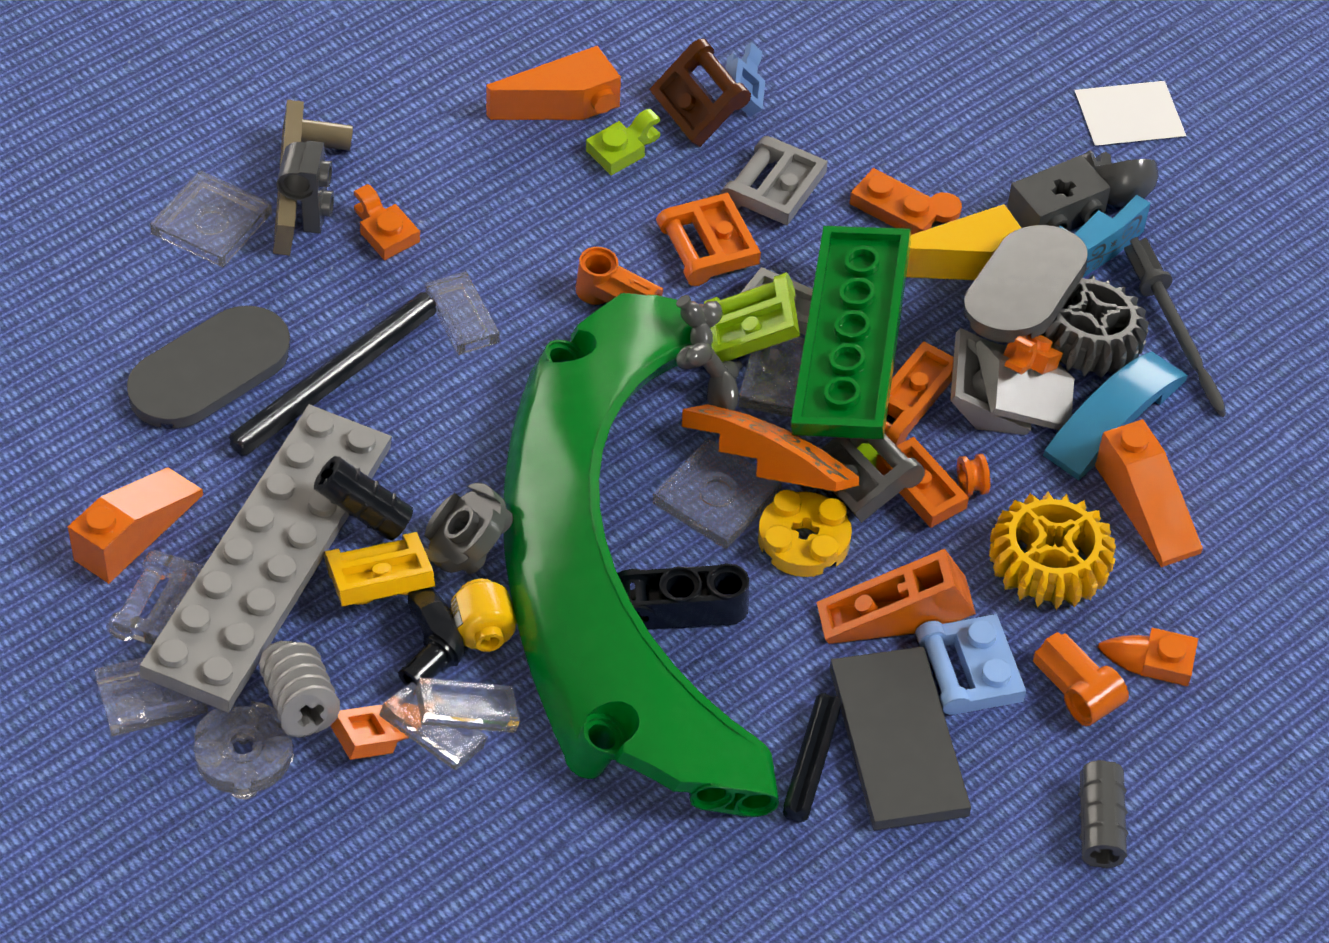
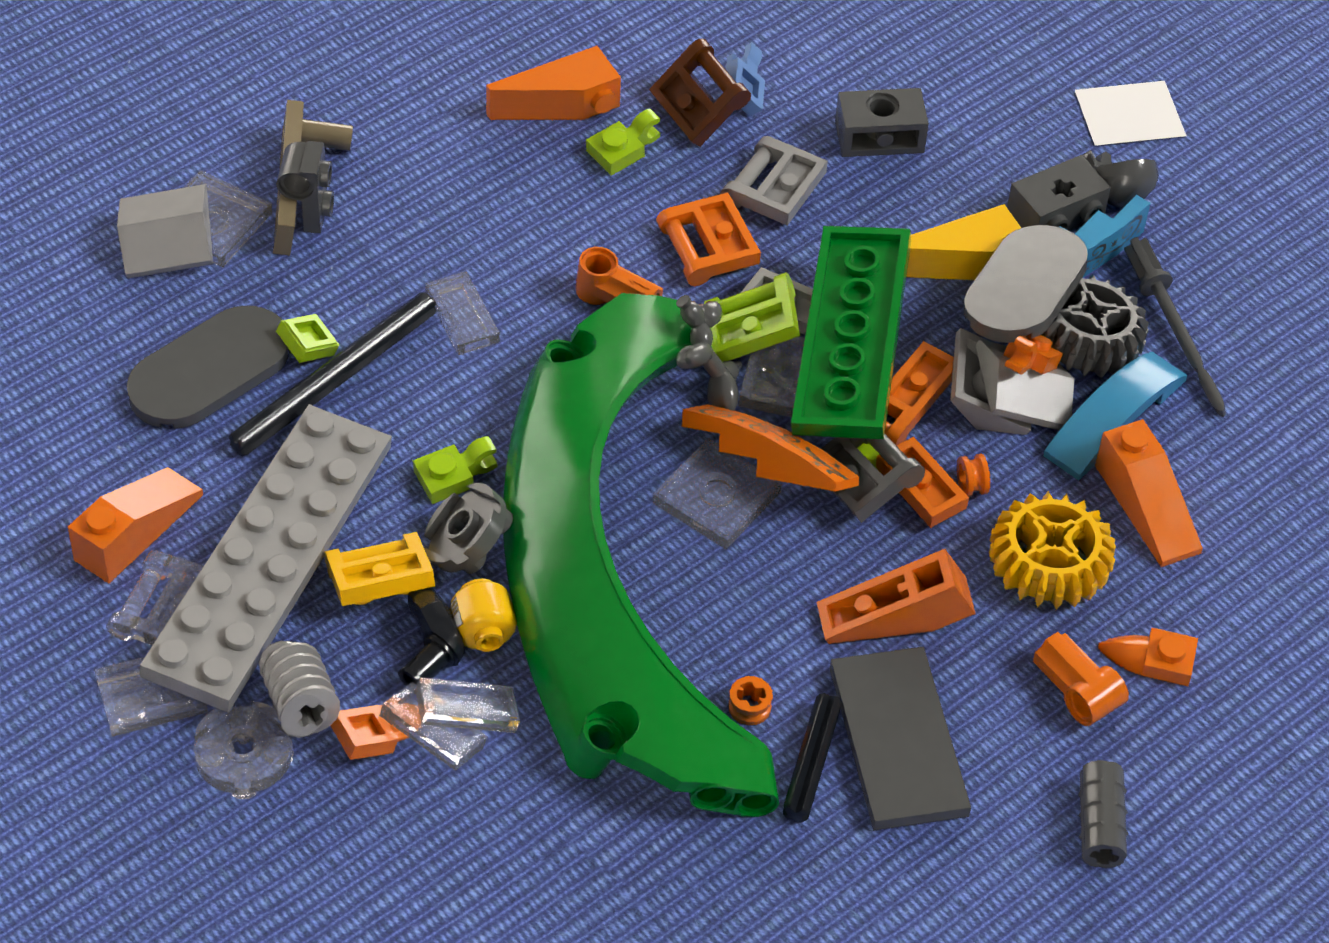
black axle [314,456,413,541] -> none
orange plate [354,184,420,261] -> none
black piece [617,563,749,629] -> none
yellow plate [758,490,852,577] -> none
orange hinge [849,168,962,235] -> none
light blue plate [915,614,1026,715] -> none
none -> light grey slope [117,184,213,279]
none -> lime tile [276,314,339,363]
none -> lime plate [412,436,498,504]
none -> orange bush [728,676,773,725]
none -> dark grey brick [835,88,929,157]

